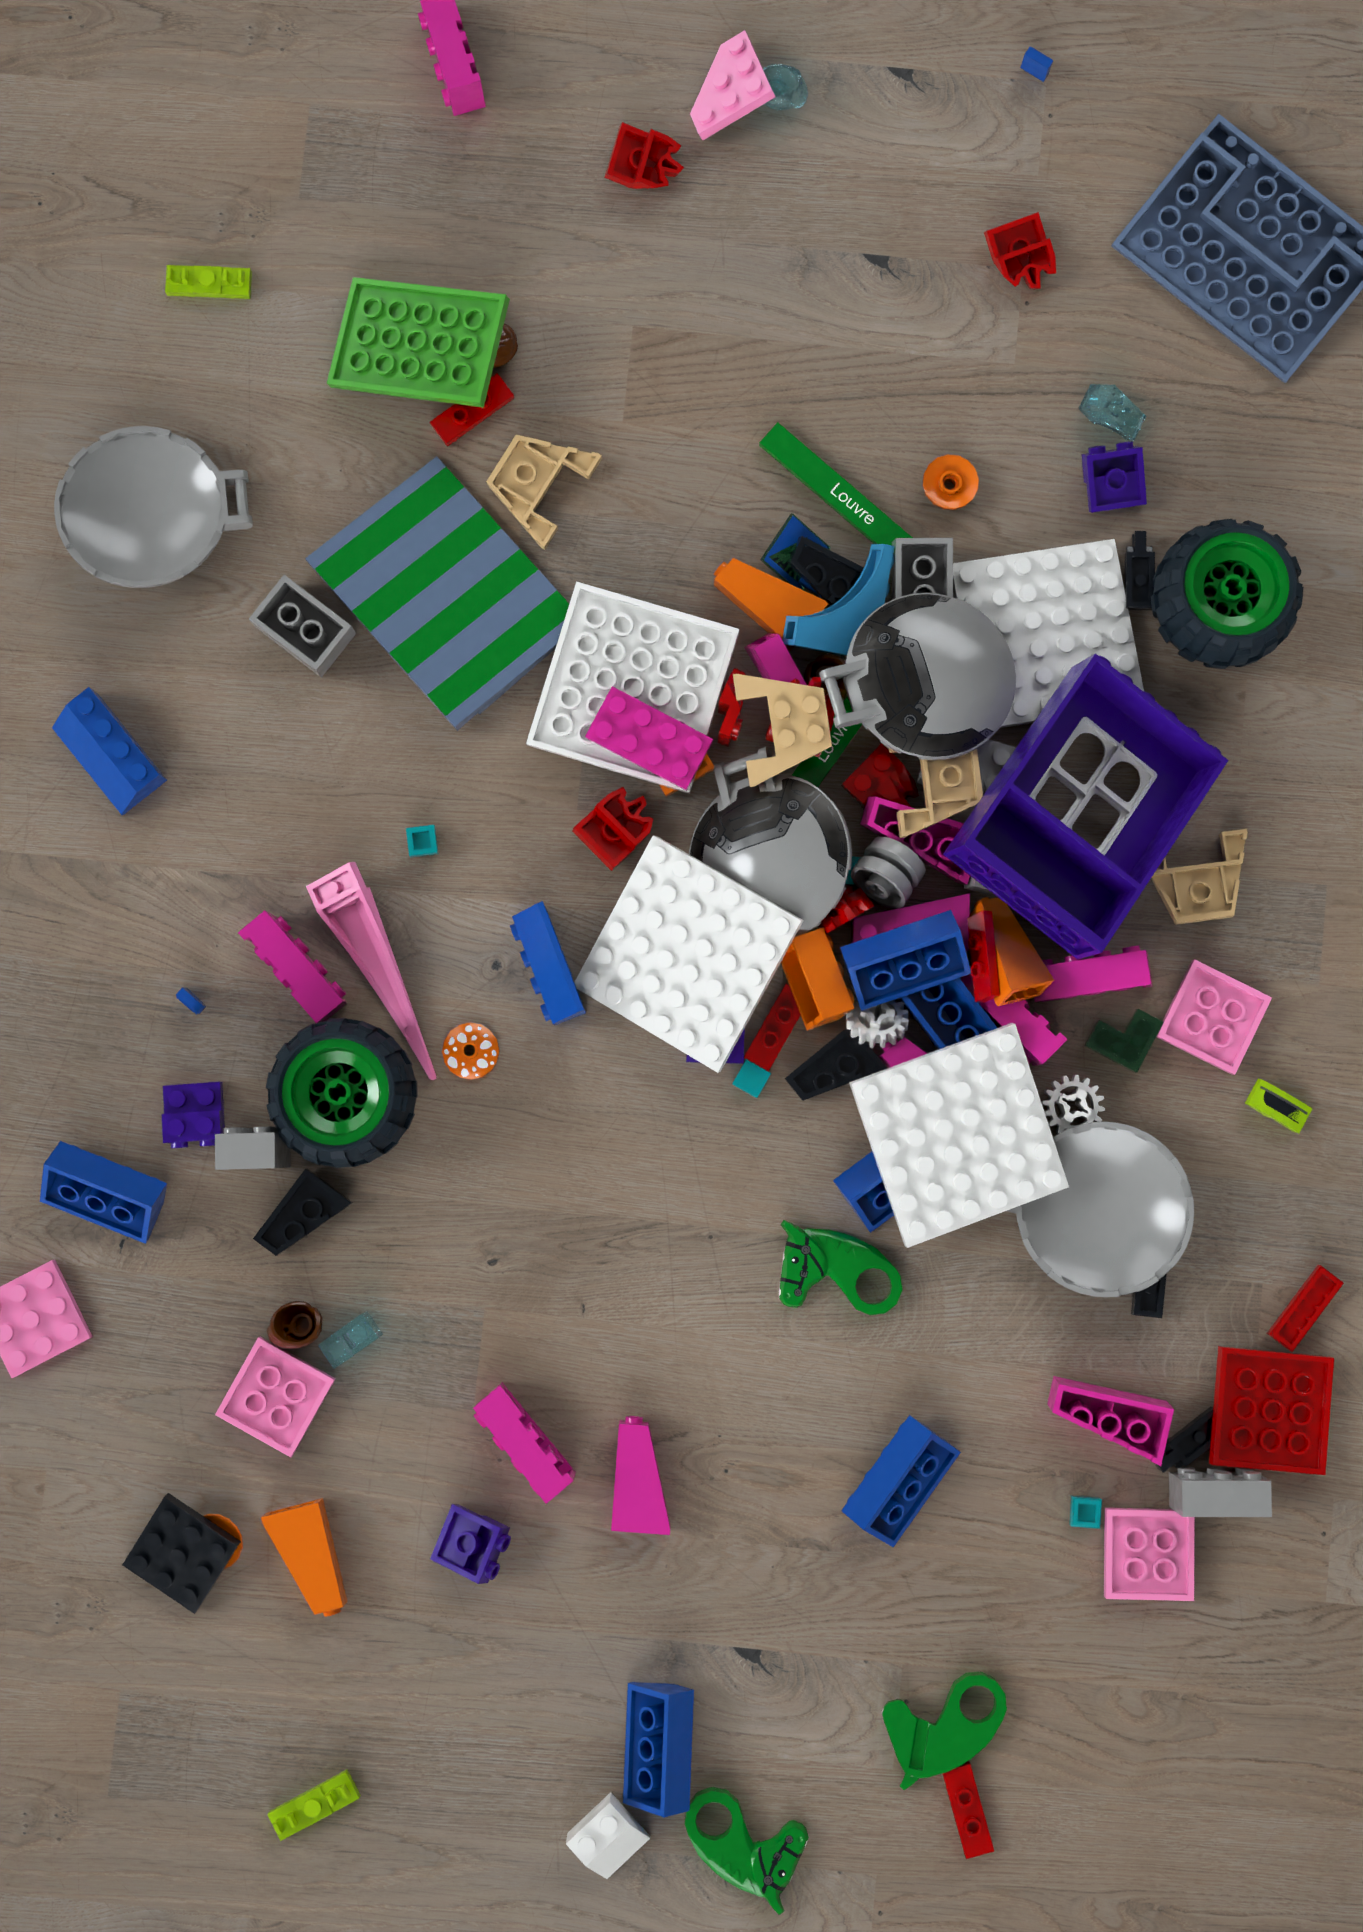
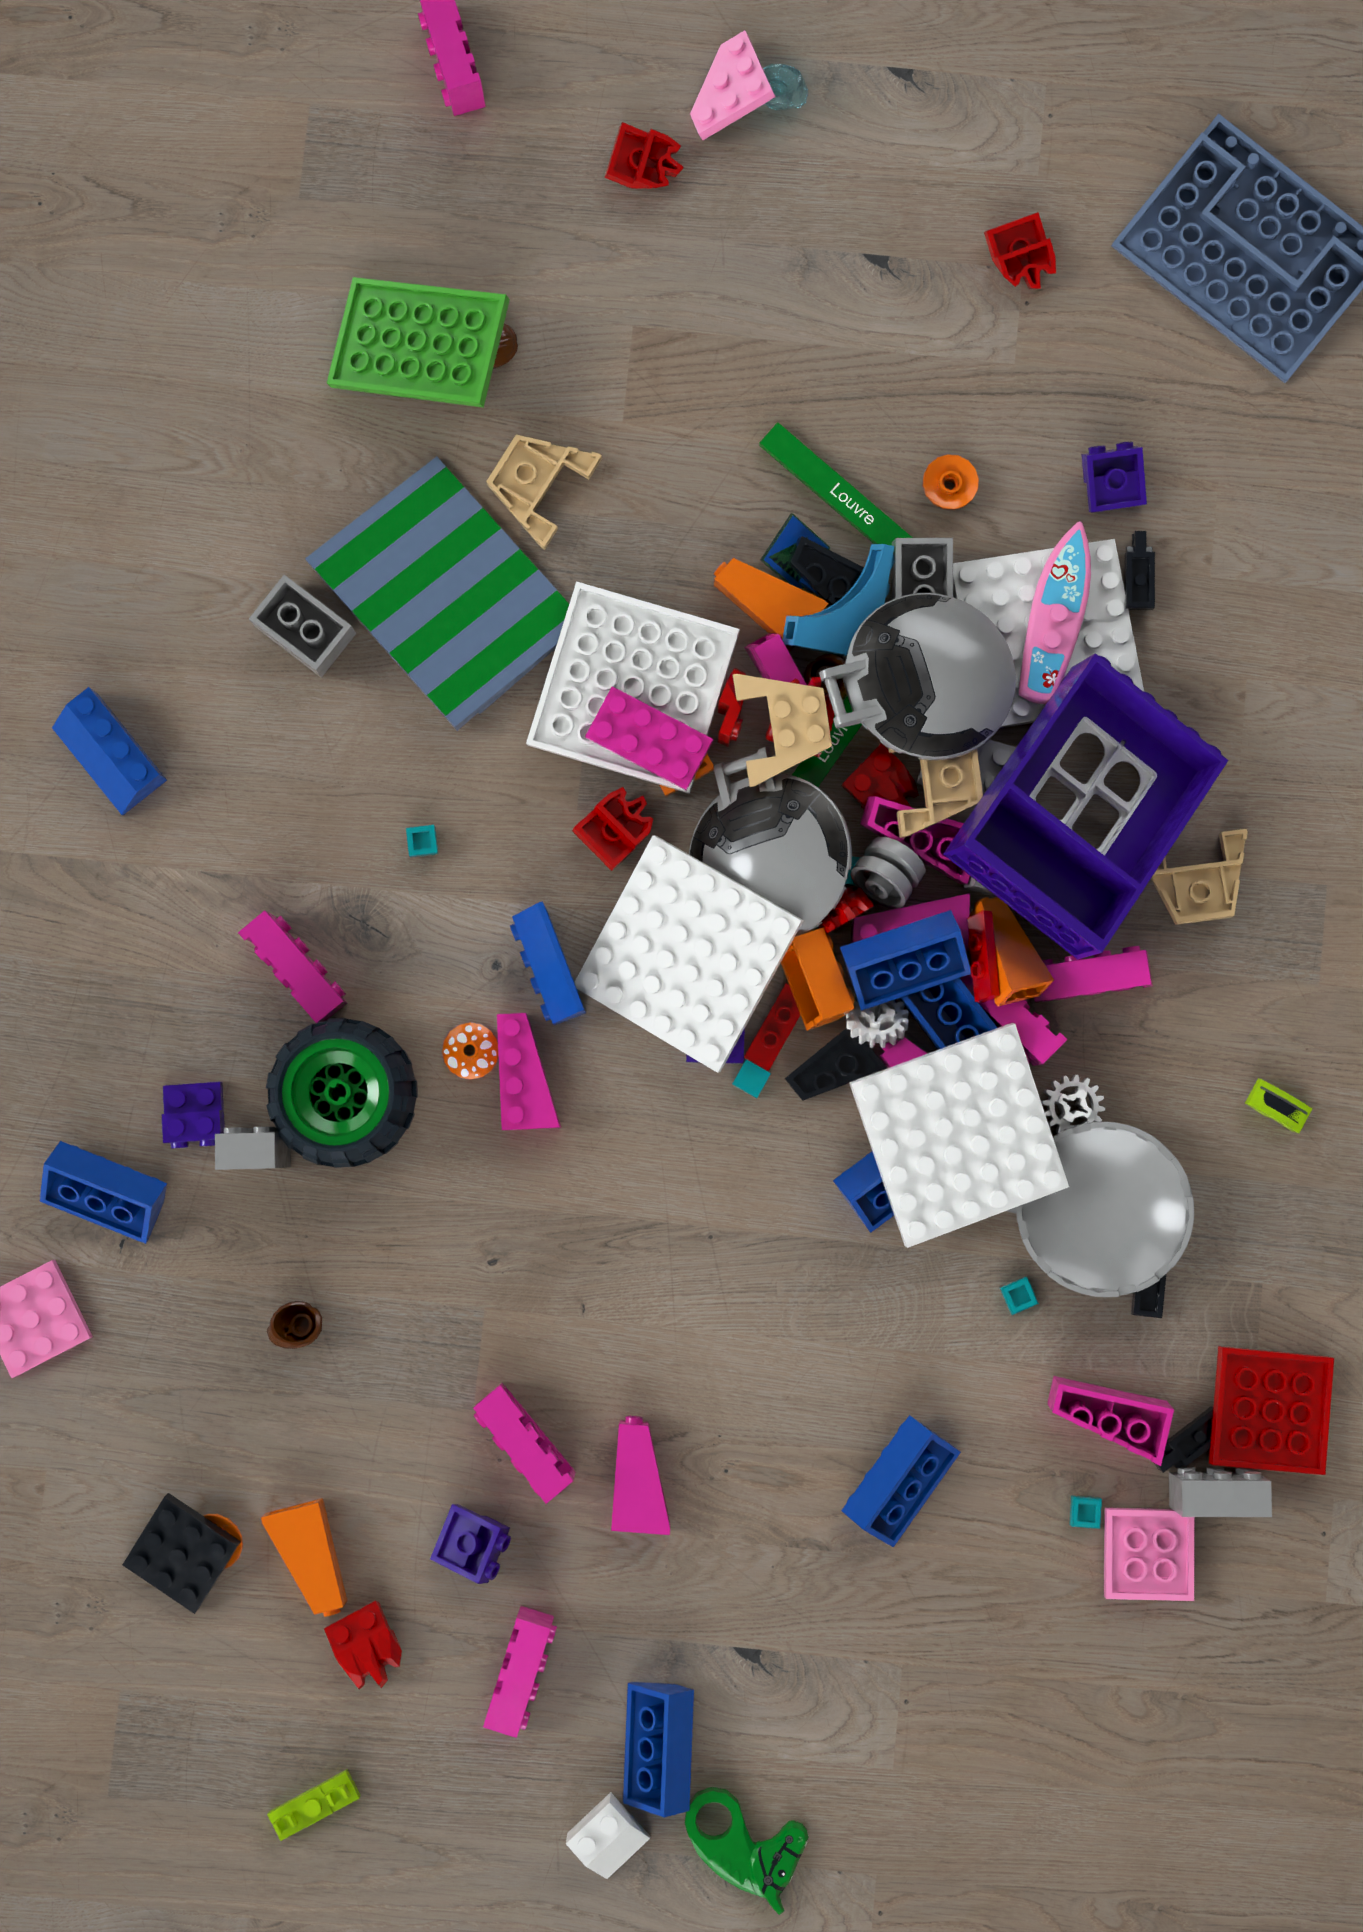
light grey dish [54,426,253,588] -> none
lime plate [165,265,252,299] -> none
blue tile [176,987,206,1014] -> none
bright pink plate [215,1336,336,1457] -> none
black wing [253,1168,353,1256] -> none
bright pink plate [306,862,436,1080] -> none
clear light blue arch [318,1311,383,1369] -> none
red plate [430,373,515,447] -> none
green animal [779,1220,902,1315] -> none
green animal [882,1671,1007,1790] -> none
red plate [942,1761,994,1859] -> none
blue tile [1020,47,1053,82] -> none
clear light blue arch [1078,384,1146,441] -> none
clear green plate [1084,1009,1164,1073] -> none
wheel [1151,519,1304,669] -> none
bright pink plate [1155,959,1272,1075] -> none
red plate [1266,1265,1344,1352] -> none
none -> red plate [324,1601,402,1690]
none -> dark pink wedge [483,1606,557,1738]
none -> dark pink wedge [497,1013,562,1130]
none -> teal tile [999,1276,1039,1315]
none -> piece [1018,521,1091,704]

